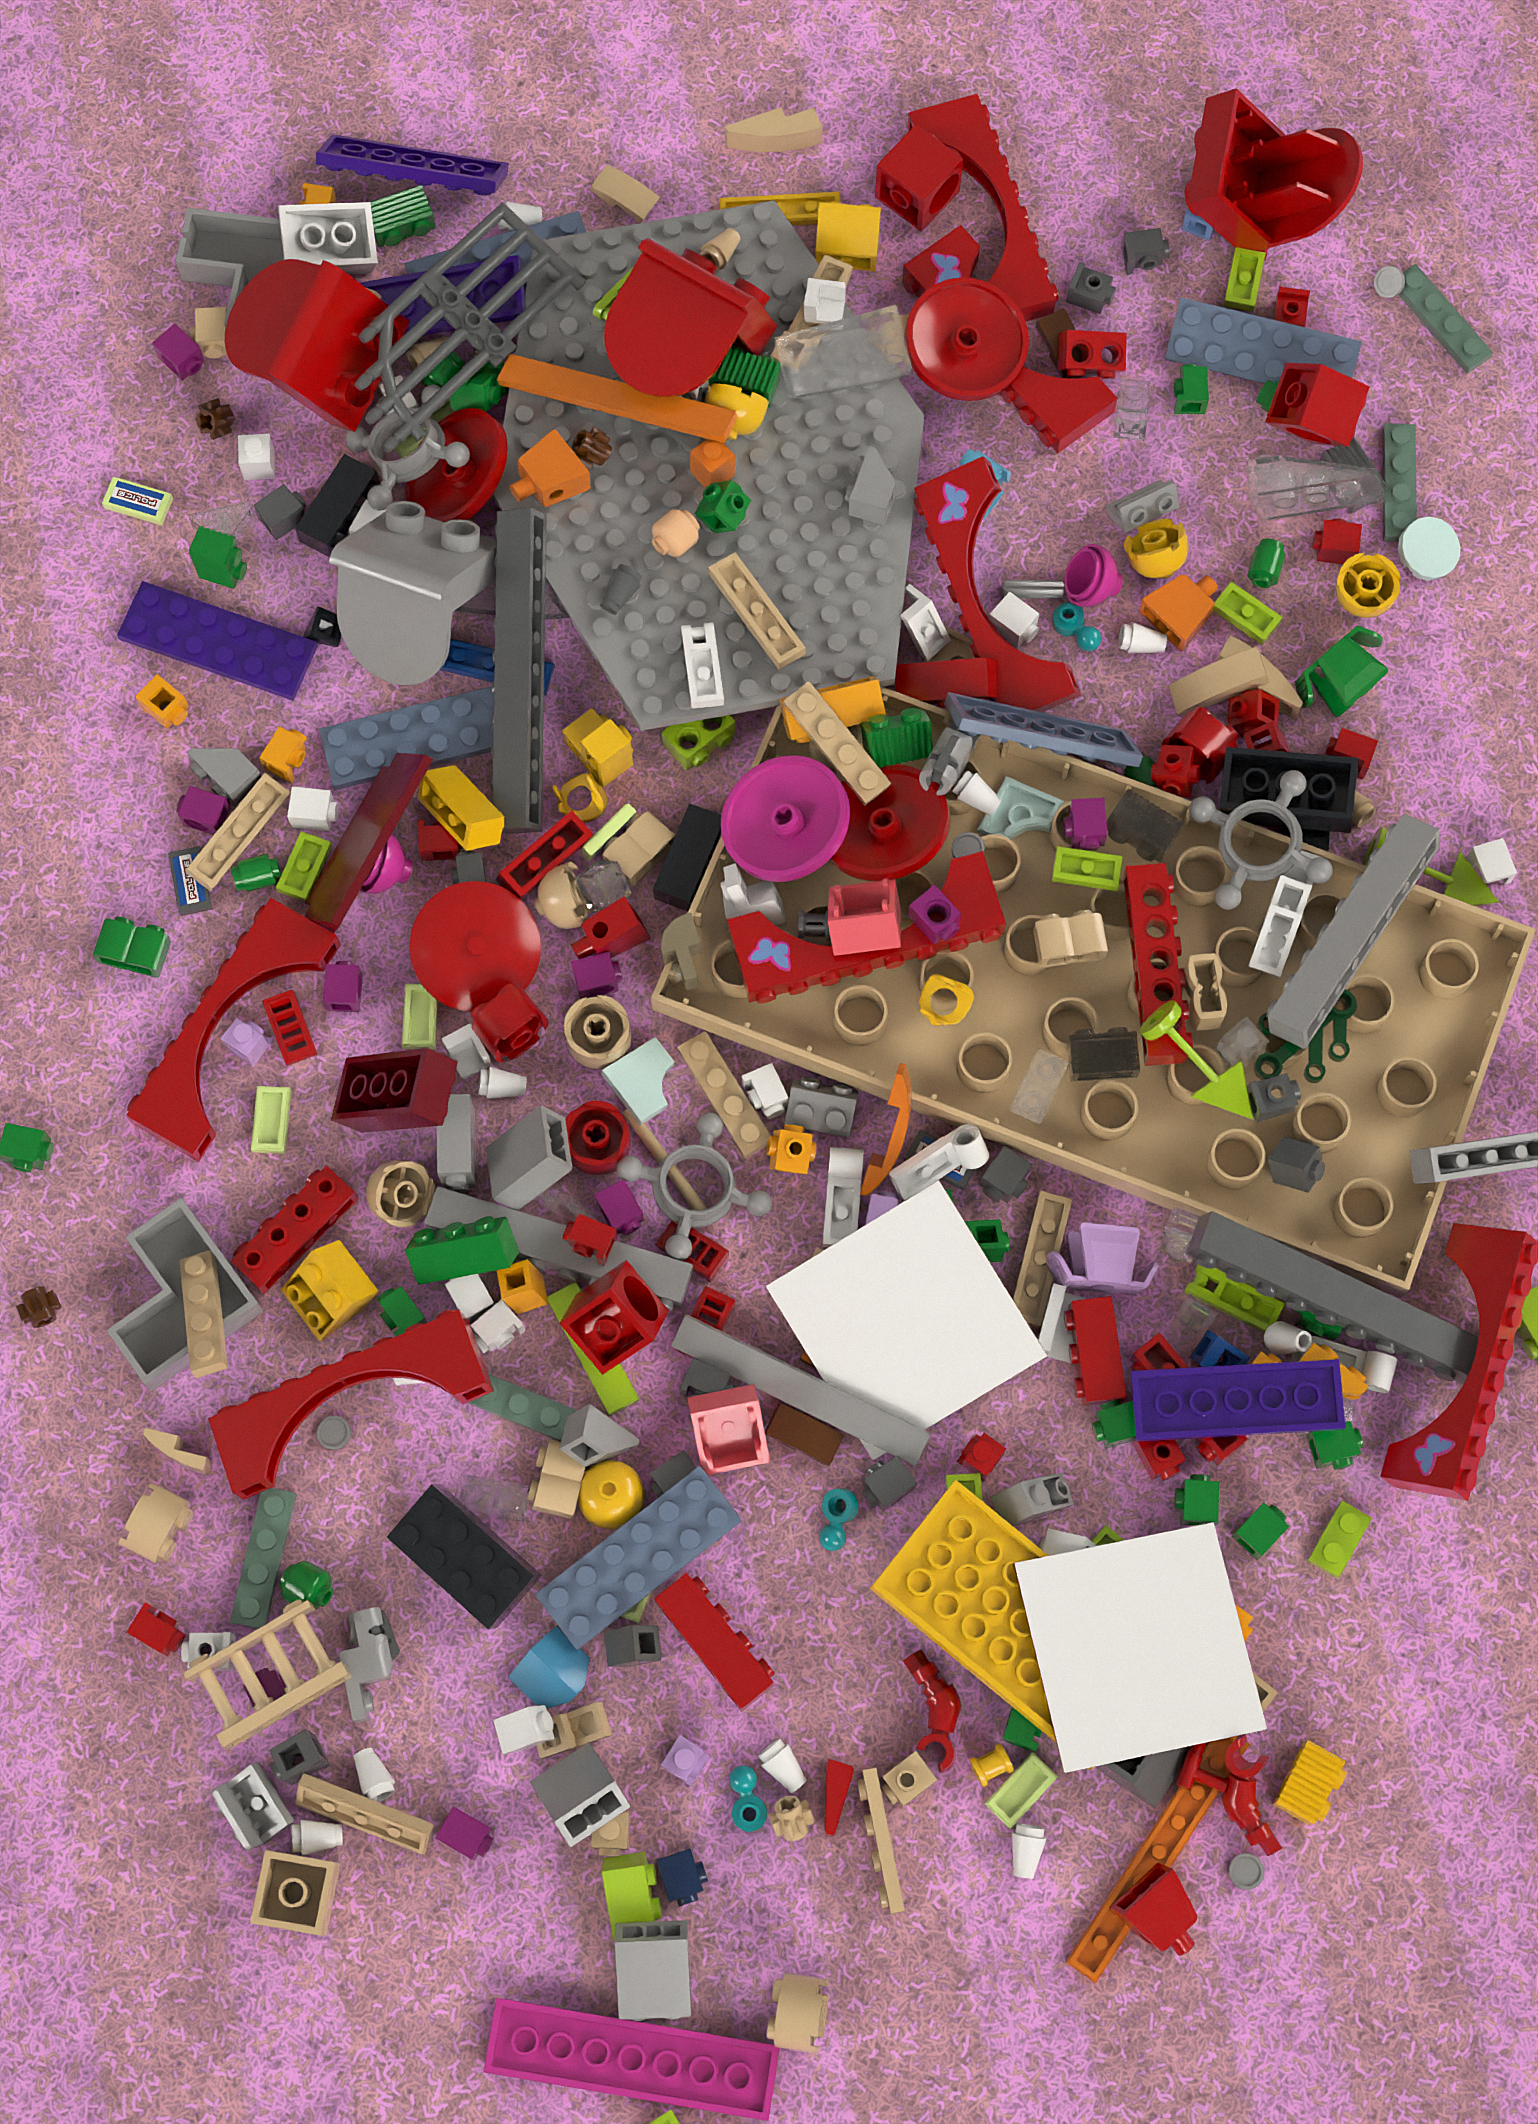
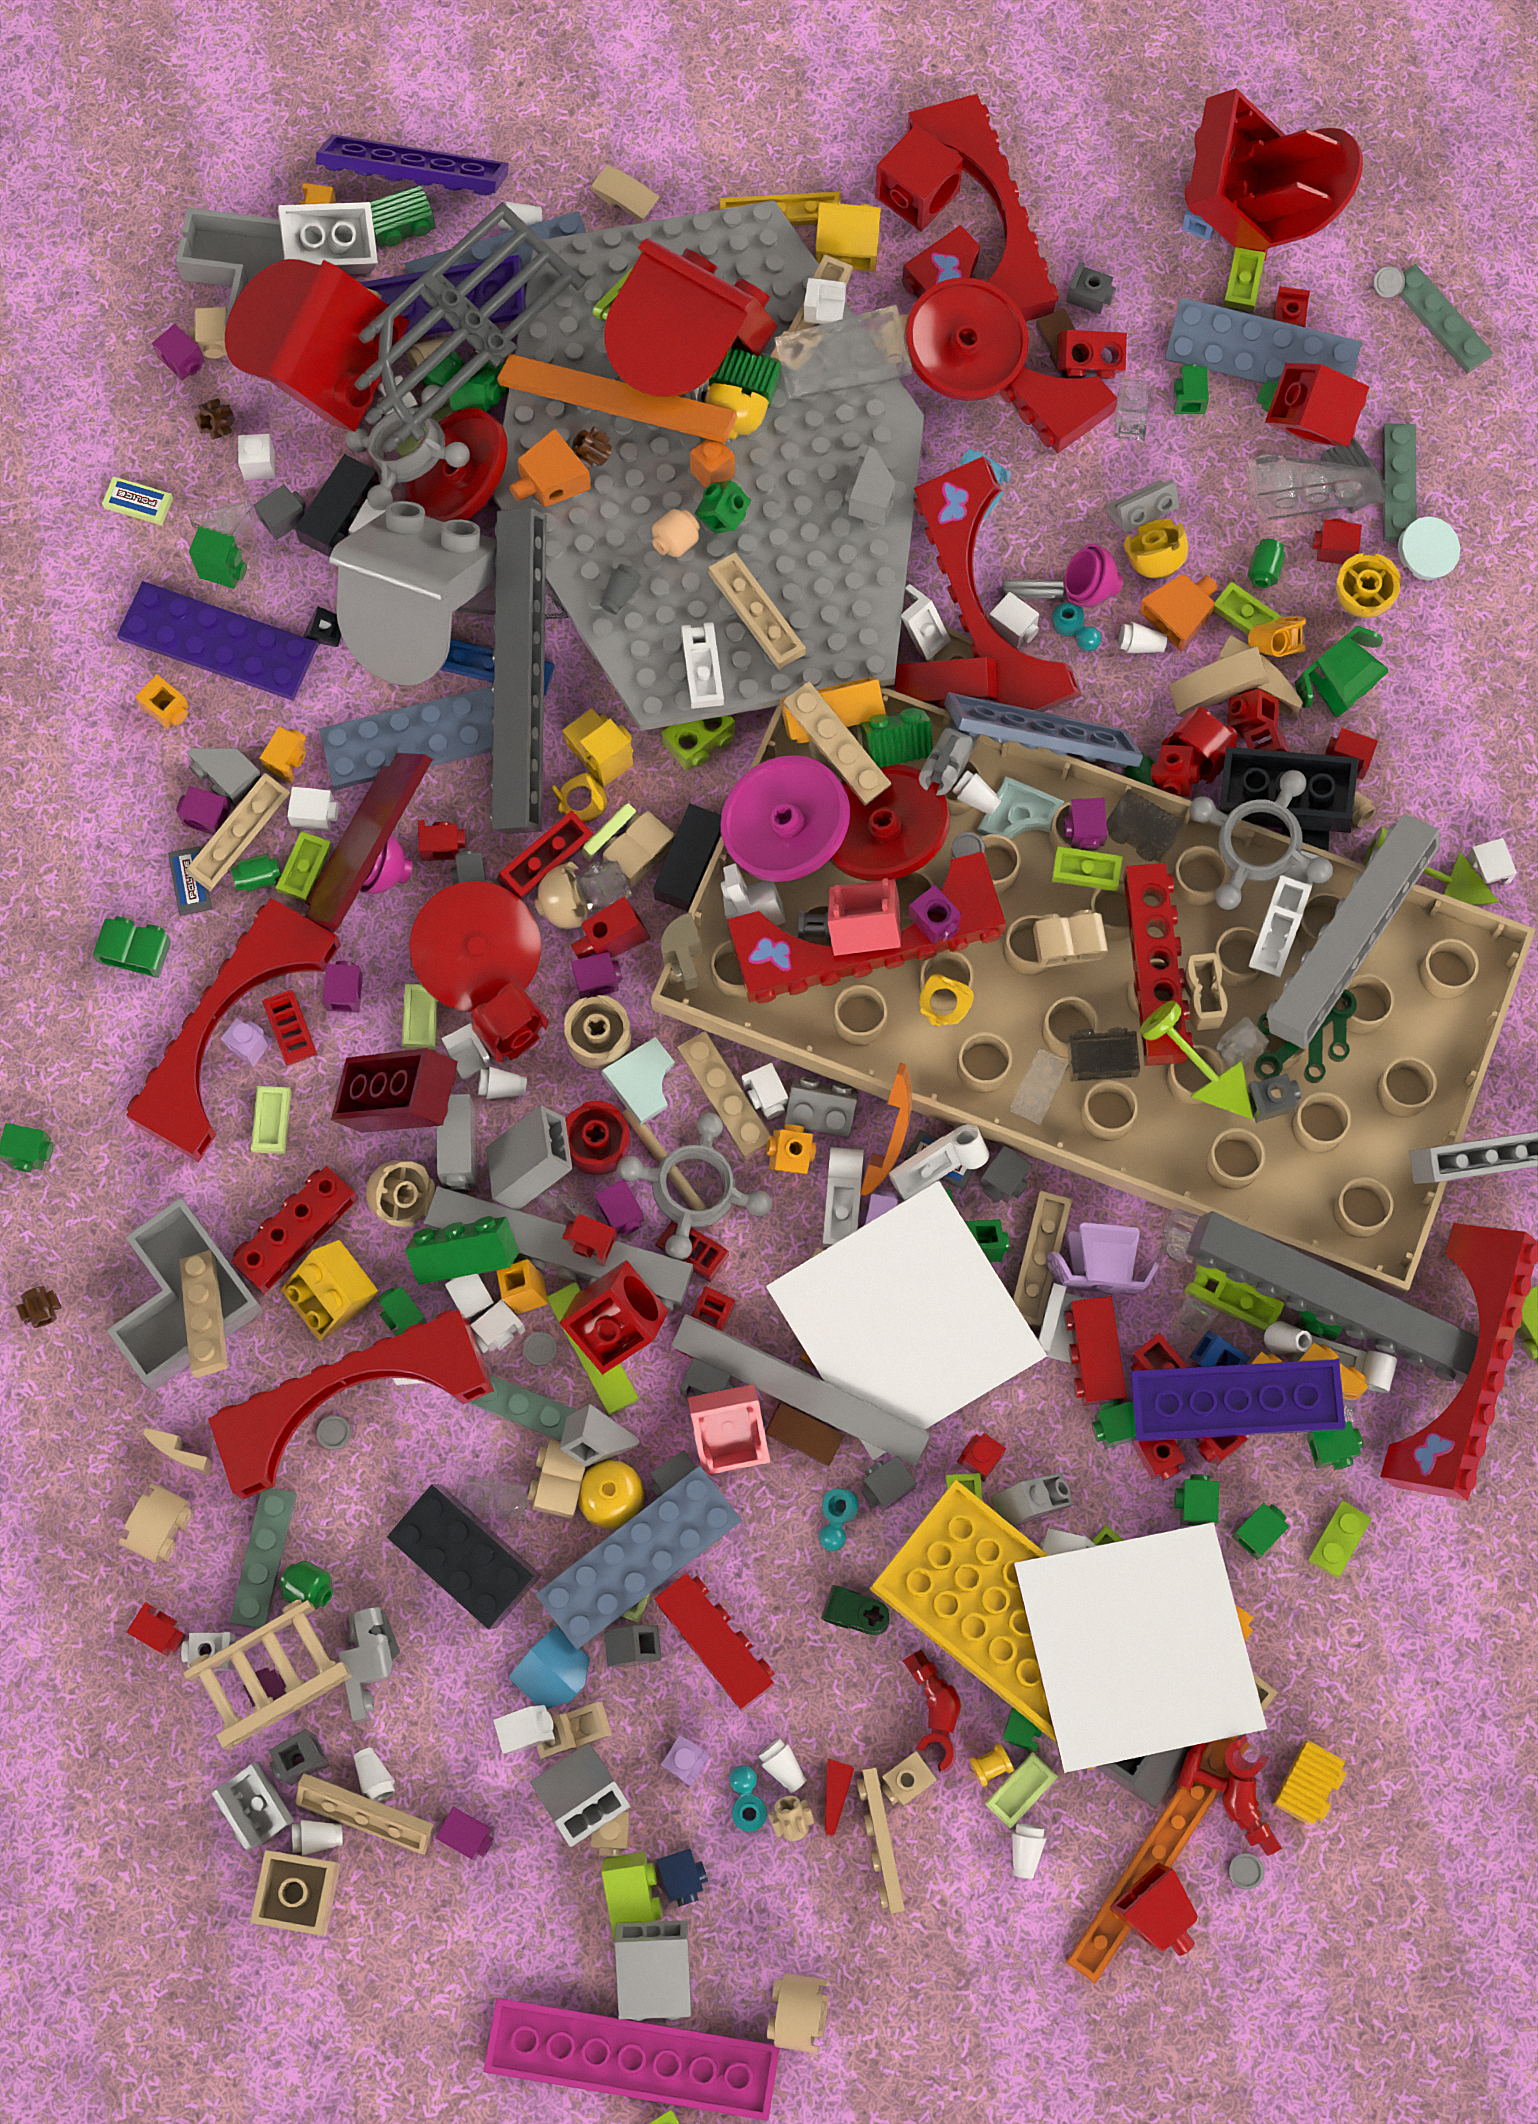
yellow brick [417,765,504,851] -> none
tan cone [700,228,741,271] -> none
tan slope [725,107,823,152] -> none
dark grey brick [1121,228,1170,275] -> none
dark grey brick [1268,1137,1325,1193] -> none
none -> light grey piece [523,1332,557,1366]
none -> dark green piece [821,1585,890,1636]
none -> light orange piece [1248,616,1306,657]

